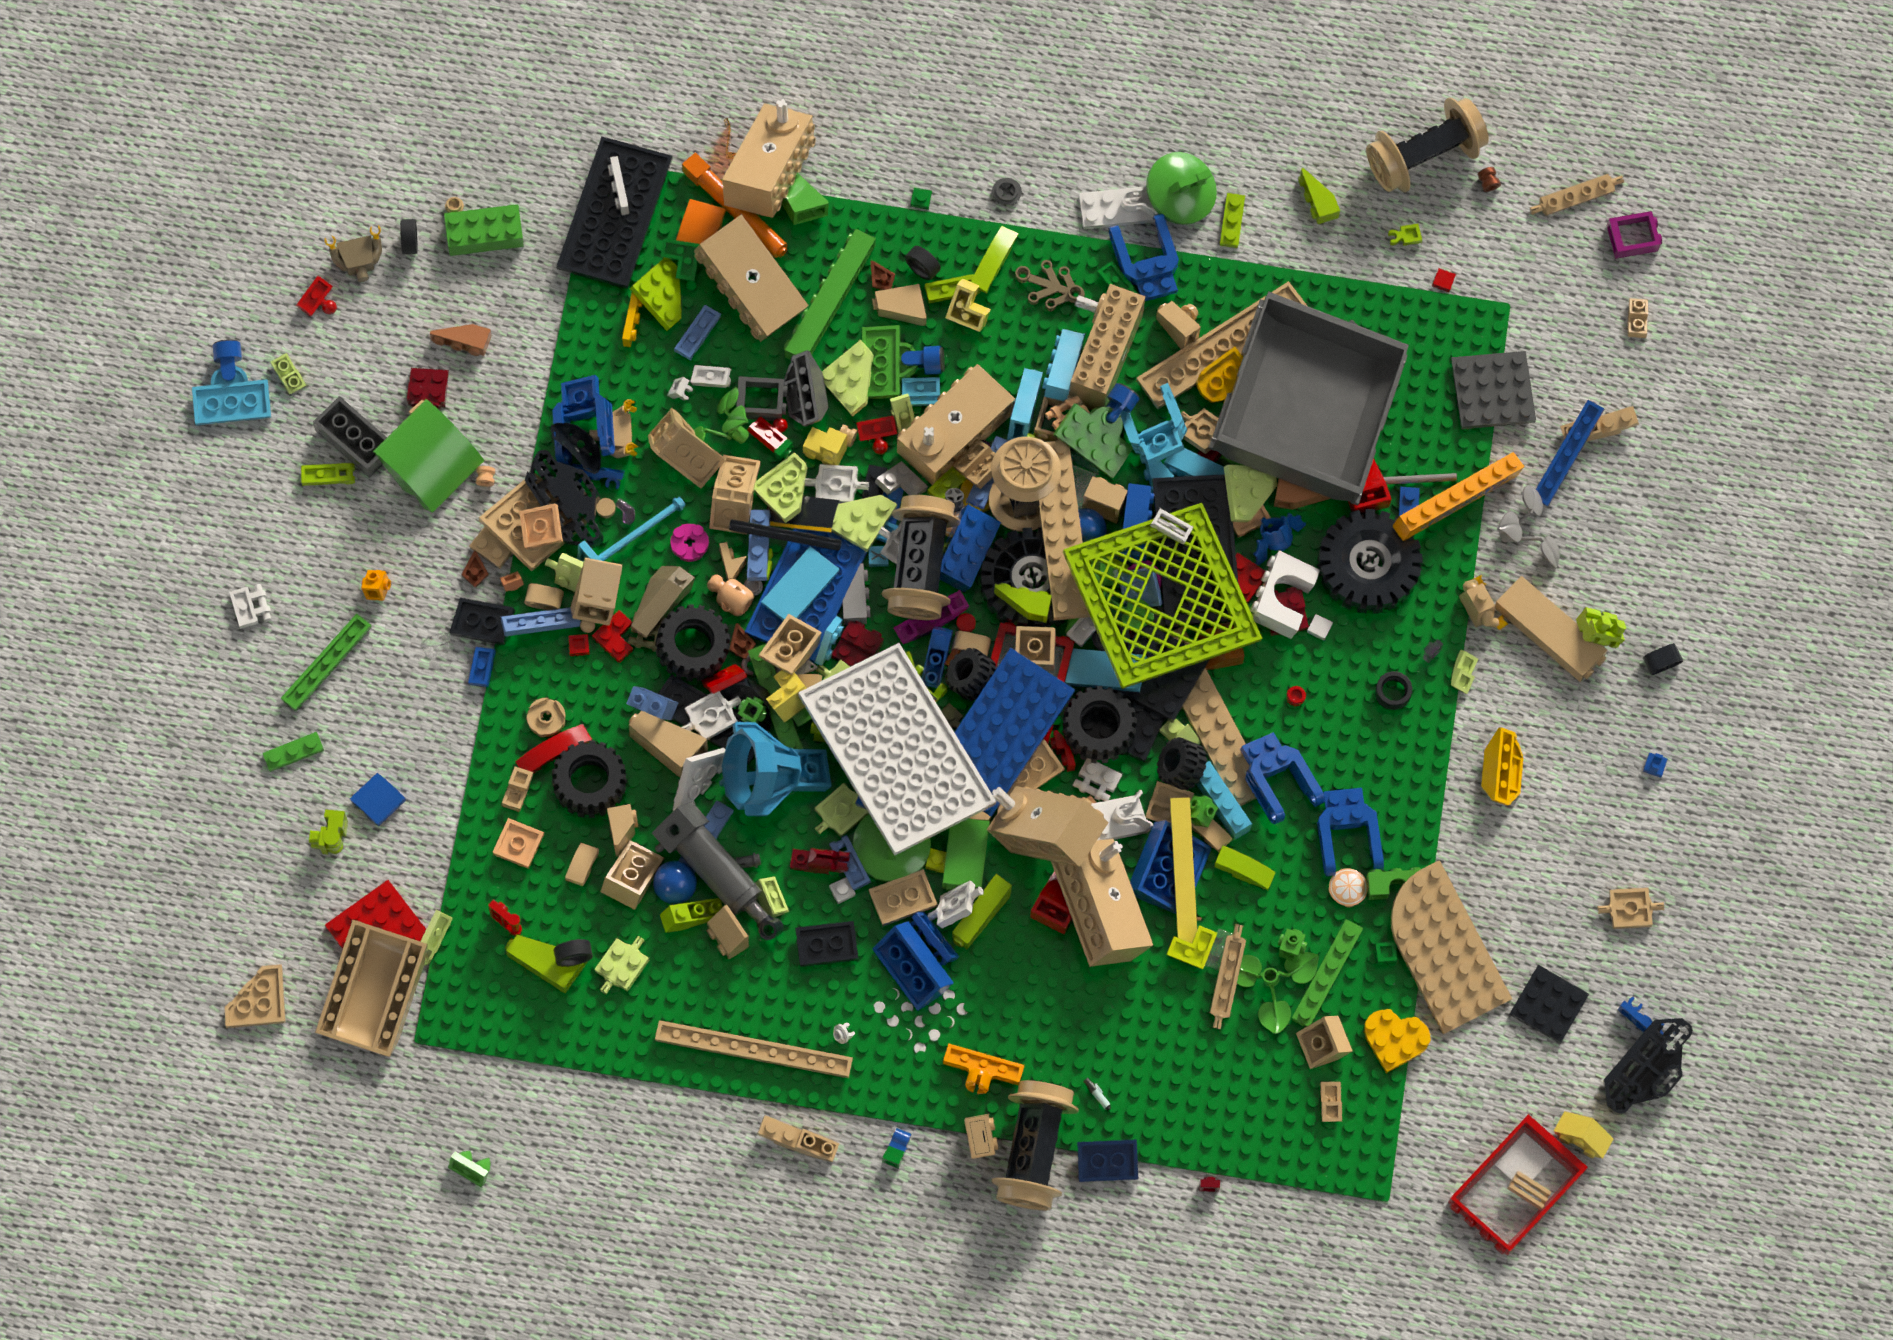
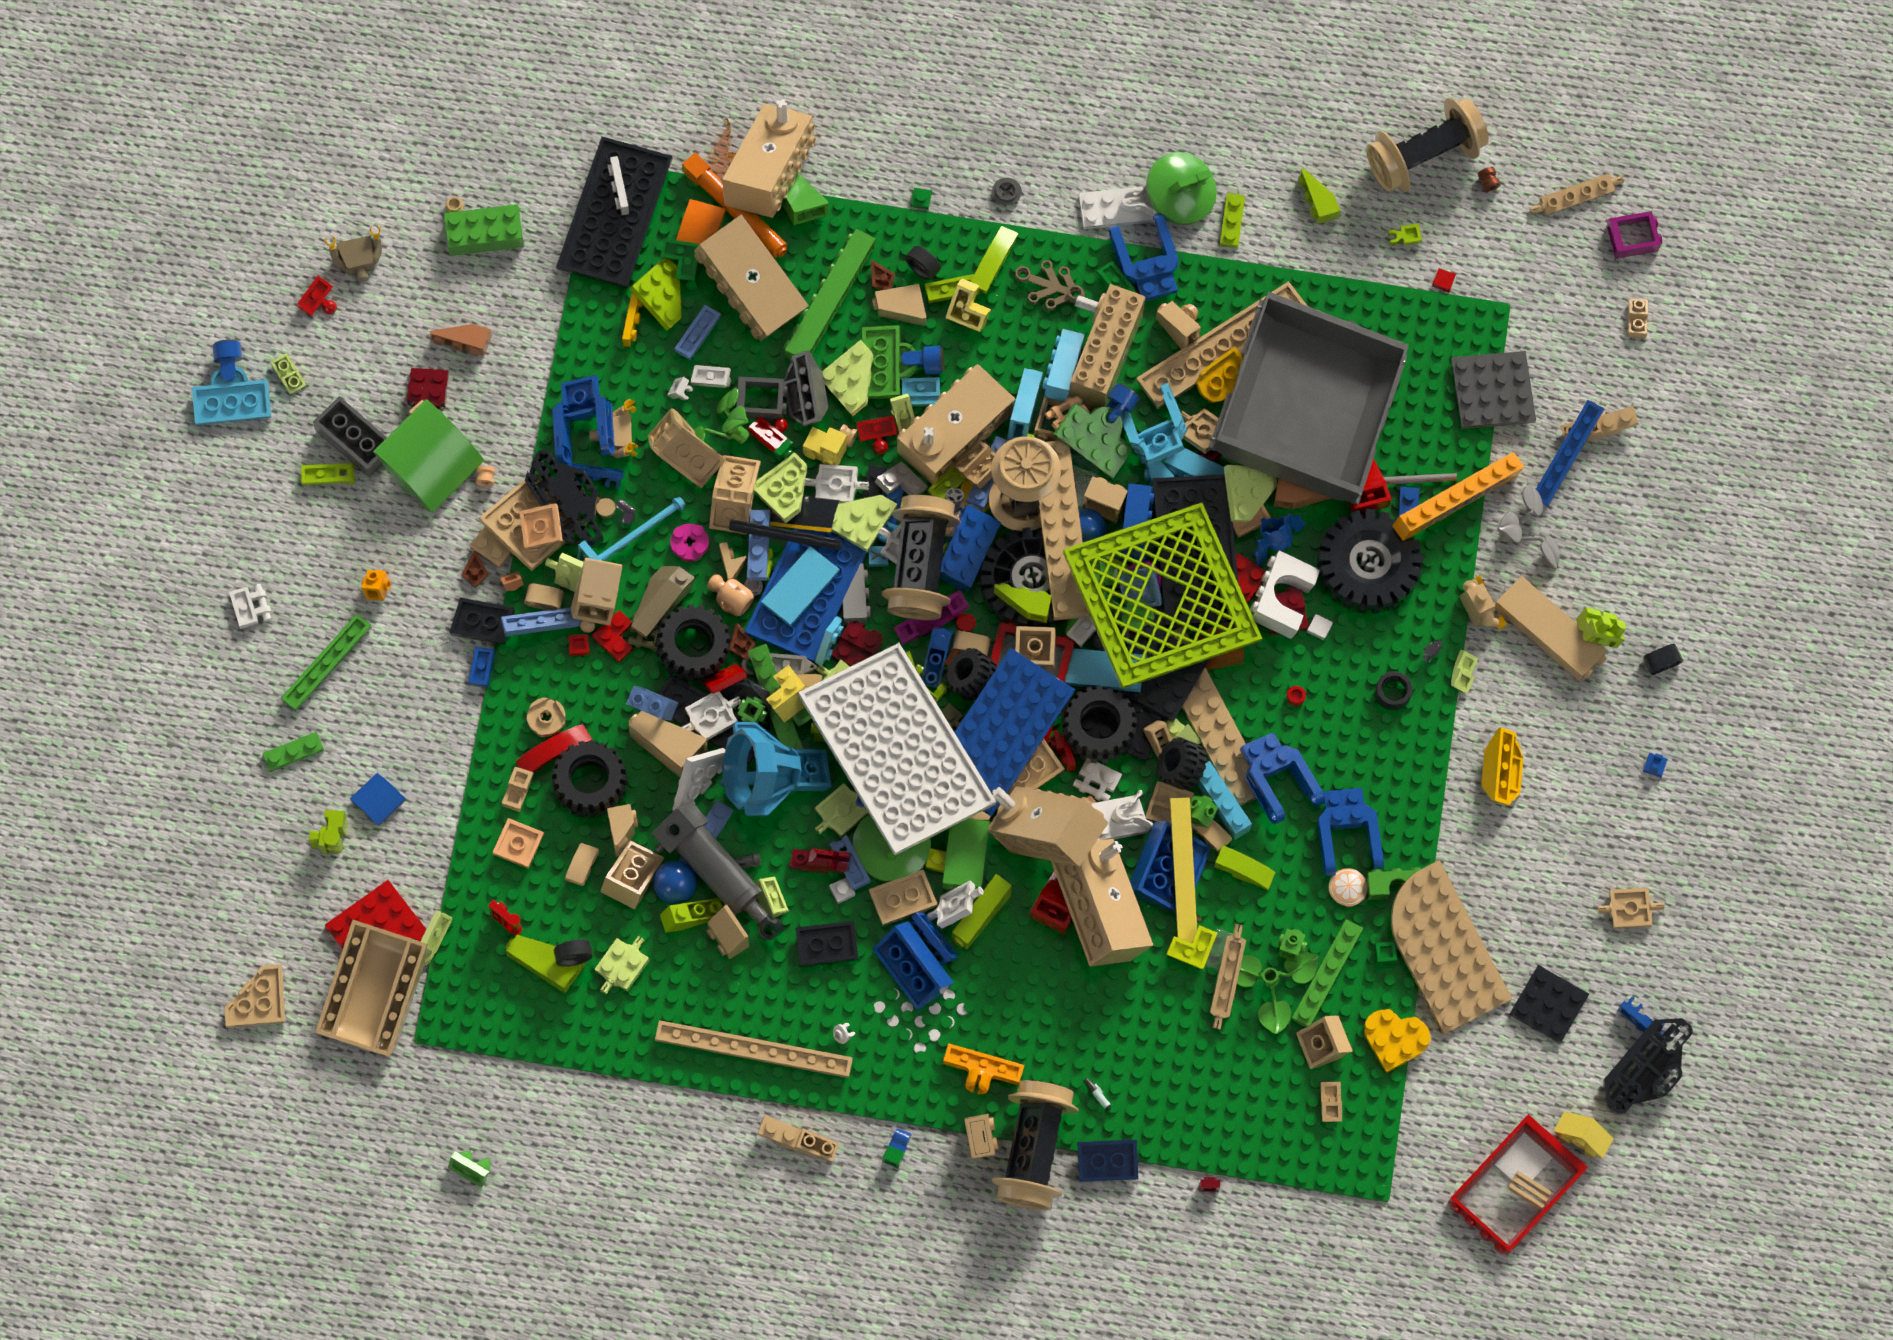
black tyre [400,219,418,255] -> none
black piece [551,423,601,474] -> none
tan slope [758,614,822,675] -> none
white tile [1150,508,1193,545] -> none
none -> tan slope [1143,720,1172,759]

